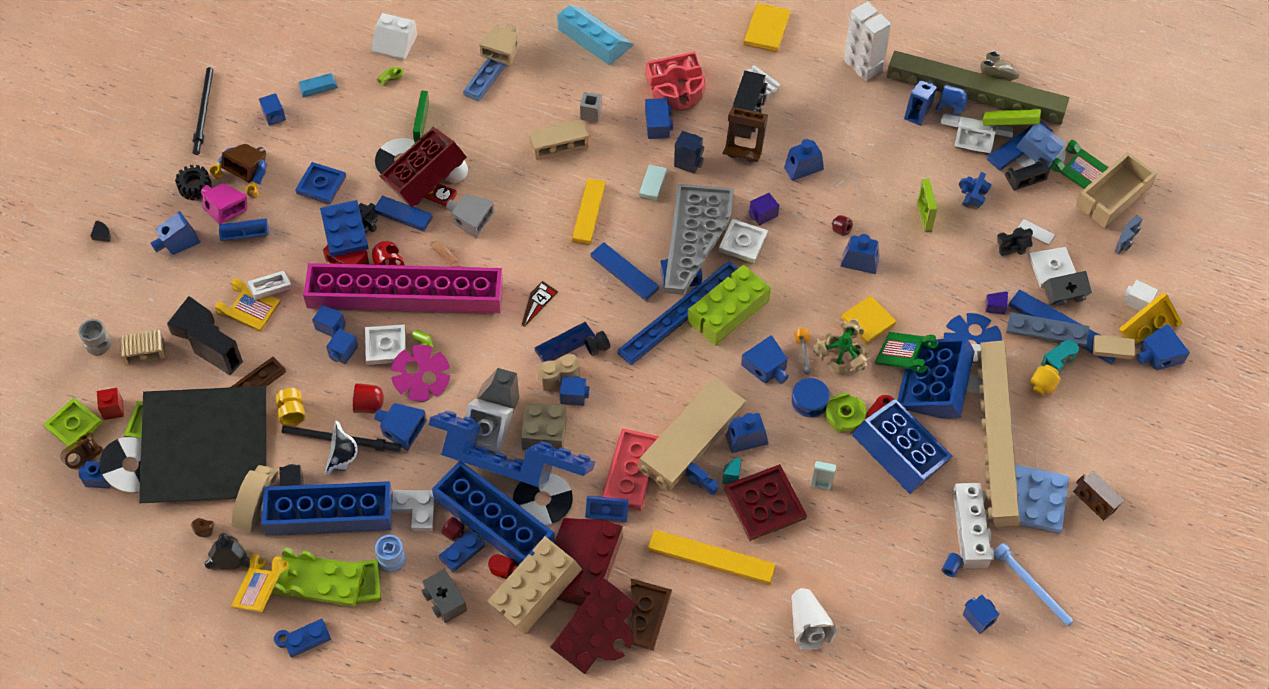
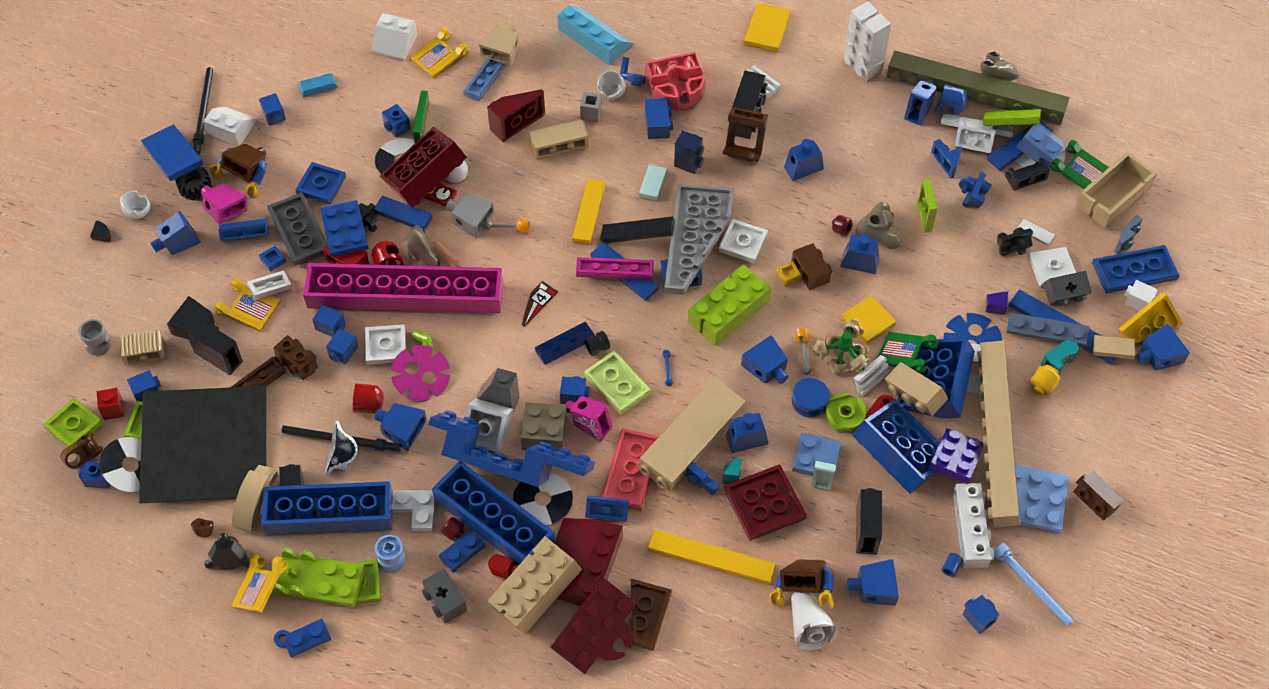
yellow wheel [275,388,306,426] -> none
lime arm [377,67,404,85] -> none
tan brick [537,354,580,391] -> none
blue tile [617,261,738,365] -> none
dark purple brick [749,192,779,226] -> none
none -> white hair [120,191,151,219]
none -> blue brick [127,370,161,402]
none -> blue tile [141,124,204,181]
none -> white slope [203,107,258,146]
none -> blue tile [259,246,286,271]
none -> dark grey plate [267,193,328,266]
none -> reddish brown brick [273,335,318,380]
none -> blue brick [382,104,411,137]
none -> dark tan head [404,225,441,266]
none -> yellow flag [410,28,469,78]
none -> hinge [484,218,530,233]
none -> dark red slope [487,89,545,143]
none -> dark pink torso [566,396,613,441]
none -> dark pink tile [576,257,654,280]
none -> yellowish green tile [583,351,652,415]
none -> white hair [597,70,626,100]
none -> black tile [600,216,675,243]
none -> blue plate [620,57,646,87]
none -> blue hinge [662,350,673,386]
none -> reddish brown torso [769,559,834,608]
none -> yellow tile [776,261,802,286]
none -> reddish brown brick [791,243,832,290]
none -> medium blue plate [792,433,841,476]
none -> blue torso [847,559,899,606]
none -> white tile [853,355,891,396]
none -> dark tan head [856,202,902,249]
none -> black brick [856,488,882,555]
none -> tan brick [885,362,948,416]
none -> plate [929,428,984,484]
none -> blue slope [931,139,962,178]
none -> blue tile [1092,245,1180,294]

